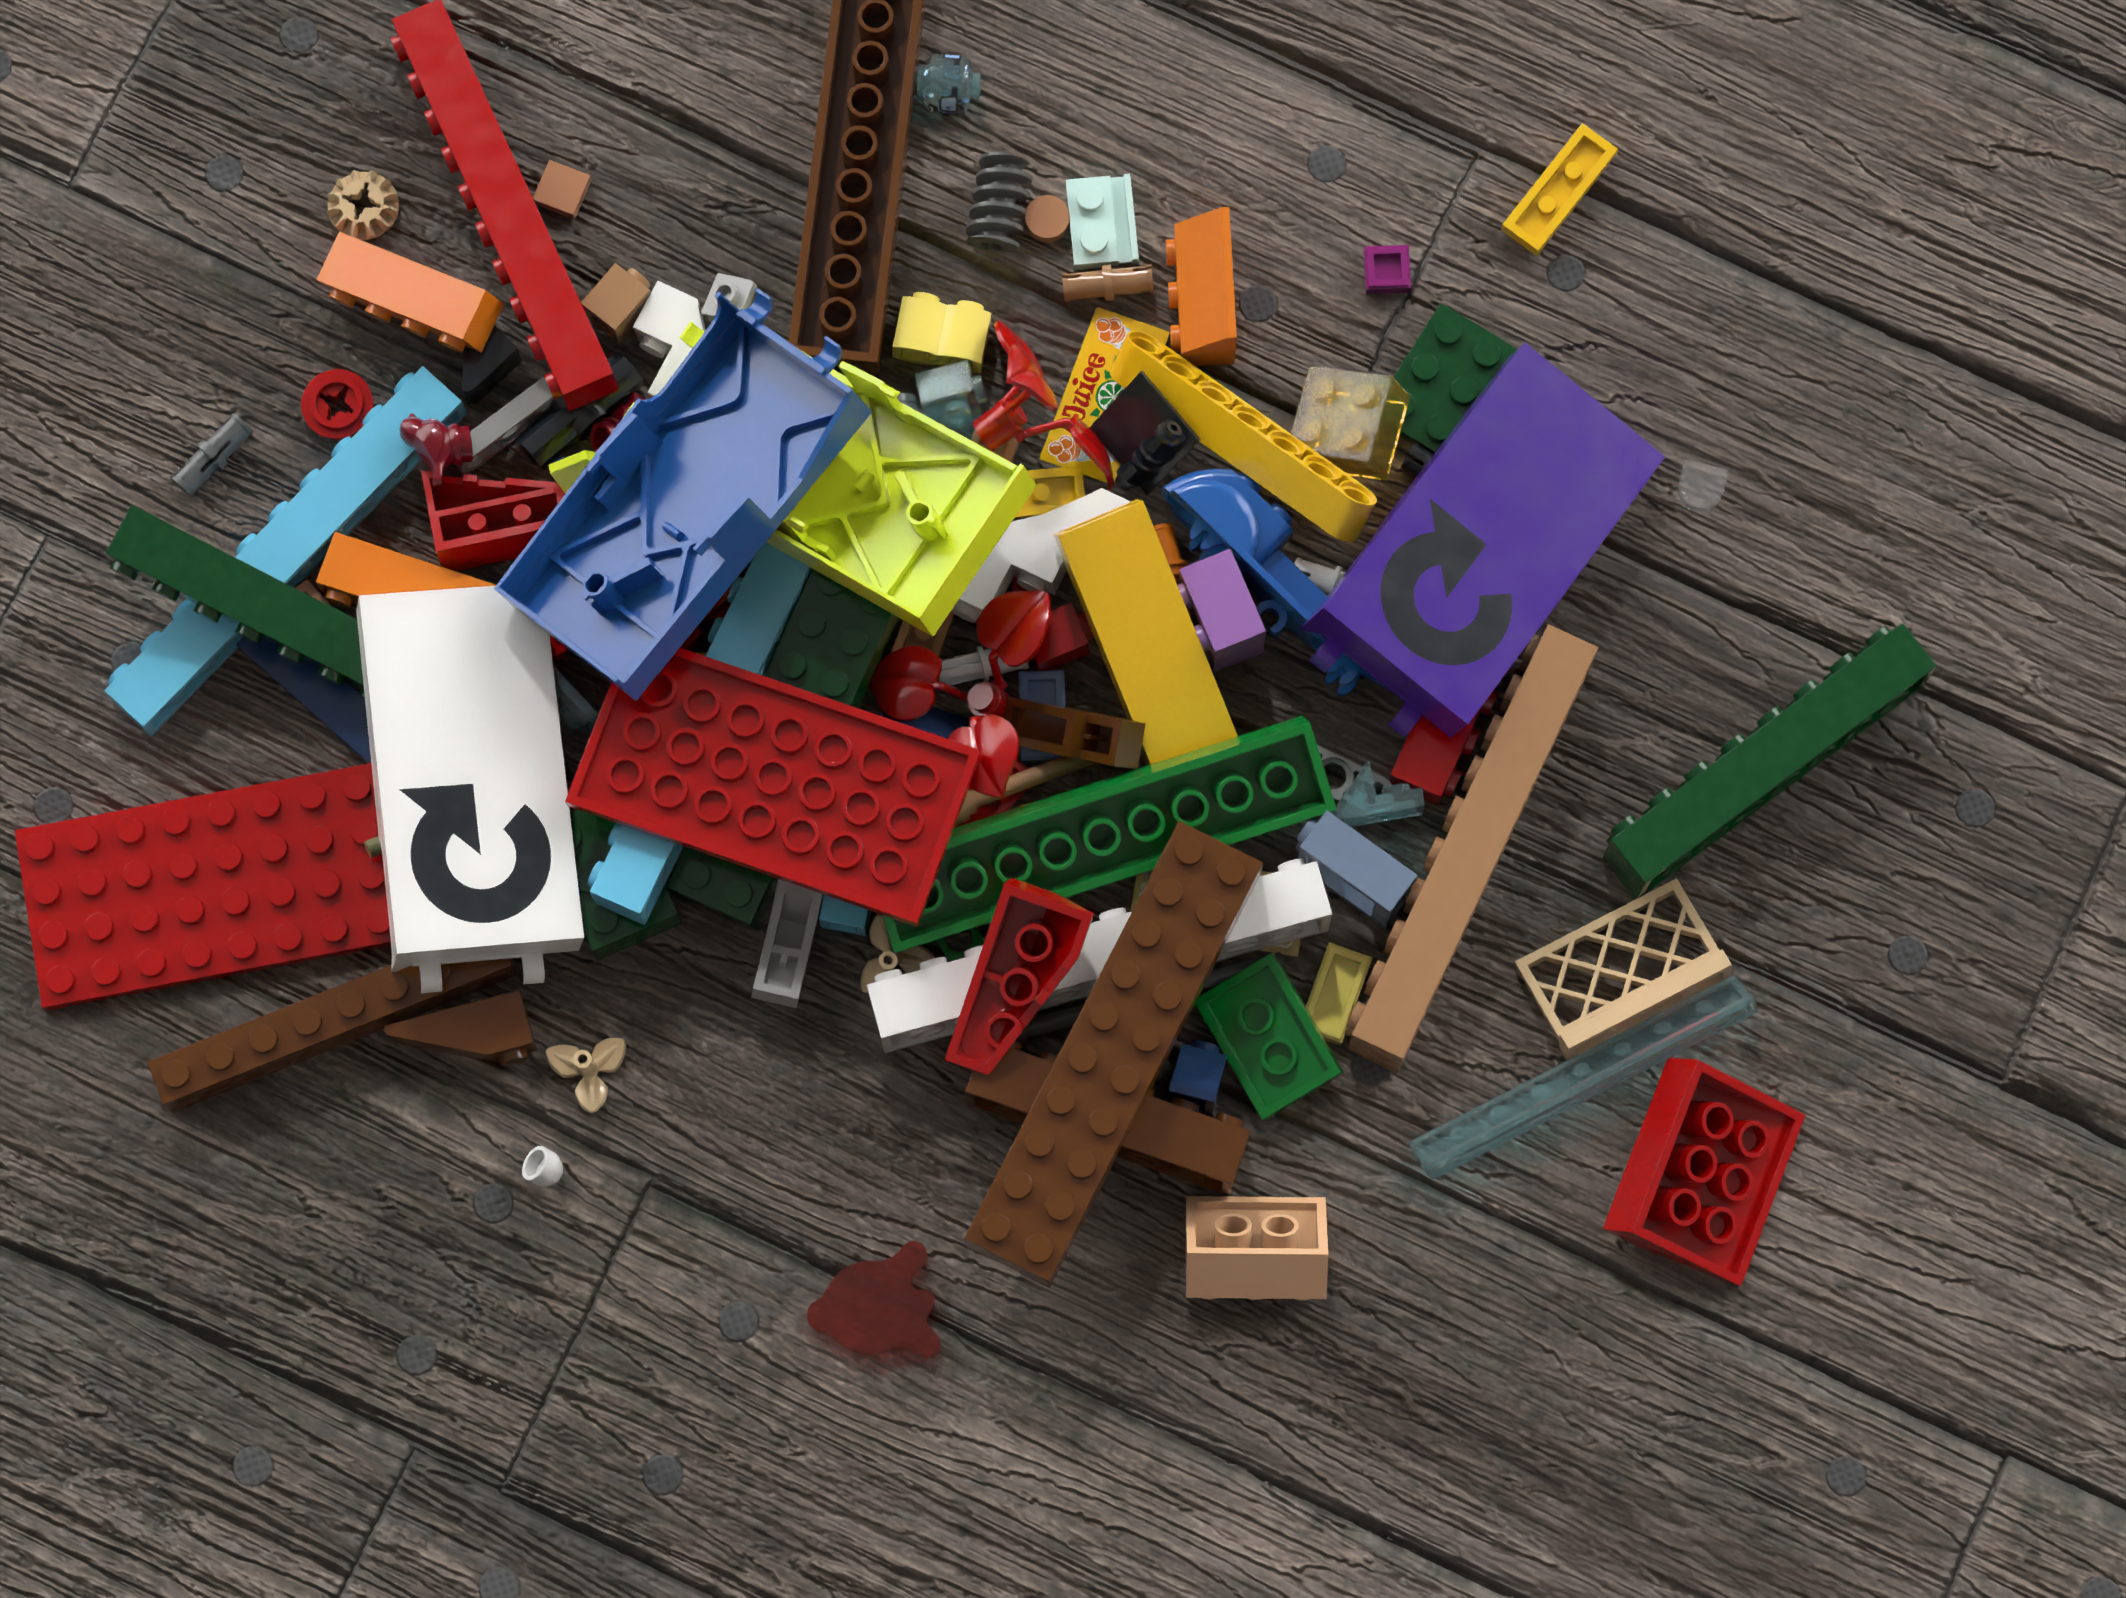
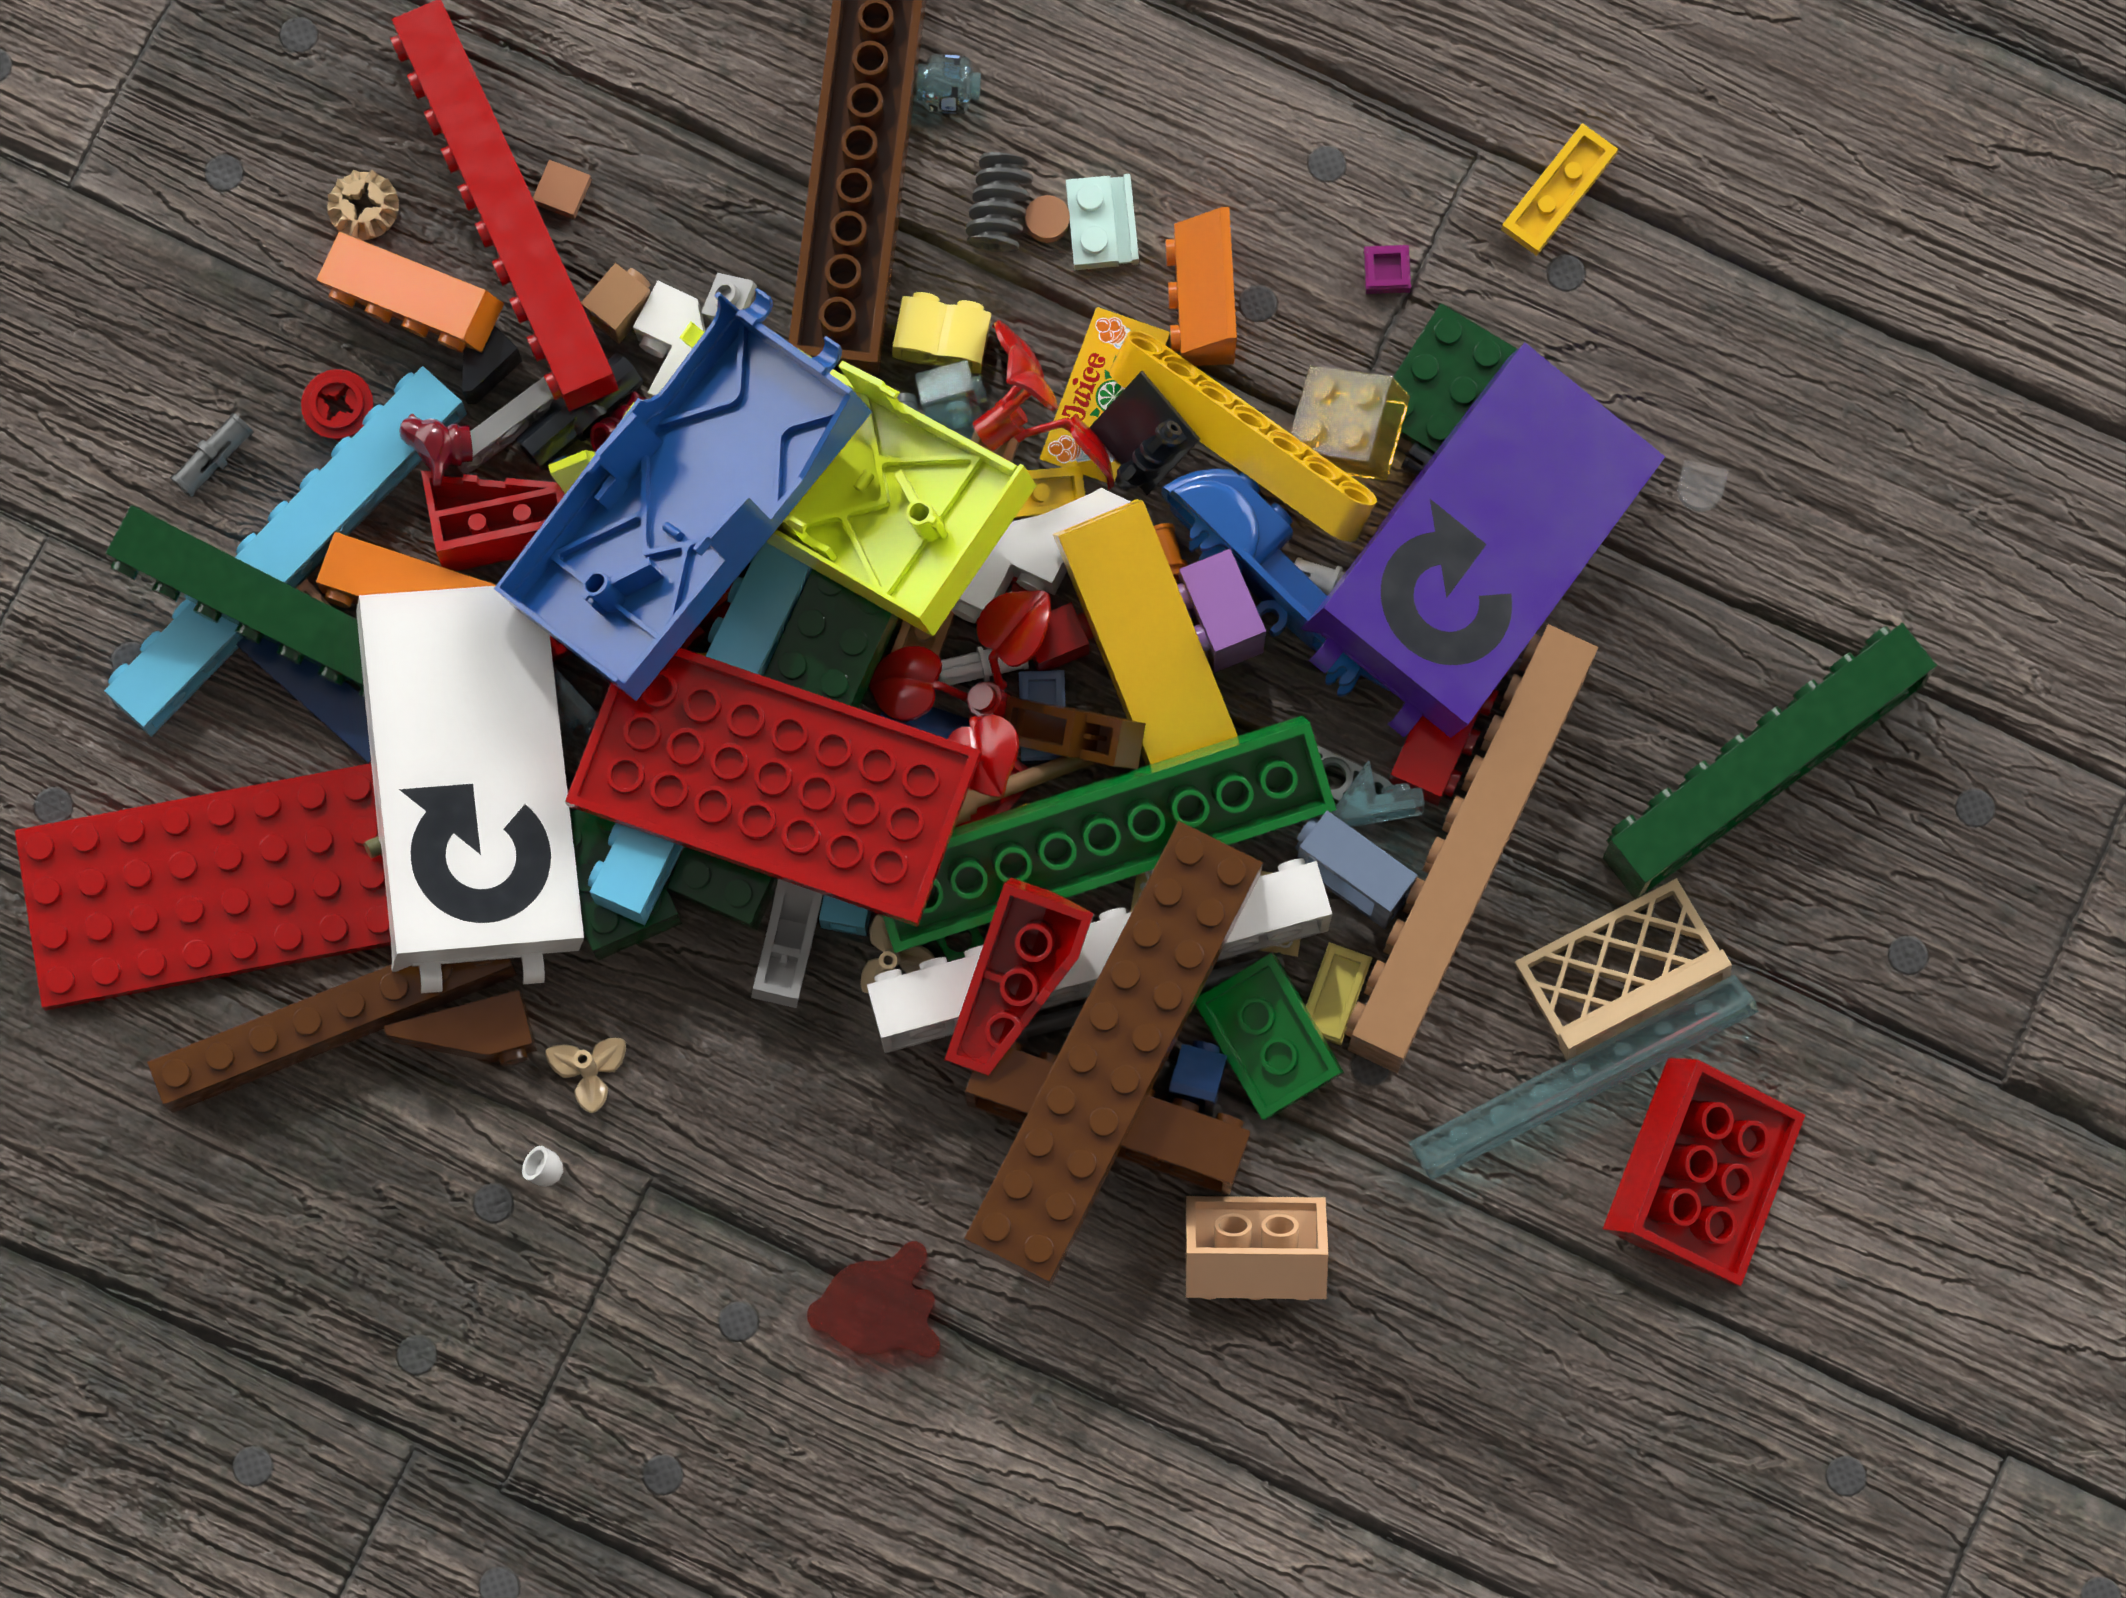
medium nougat pin [1062,264,1154,302] -> none

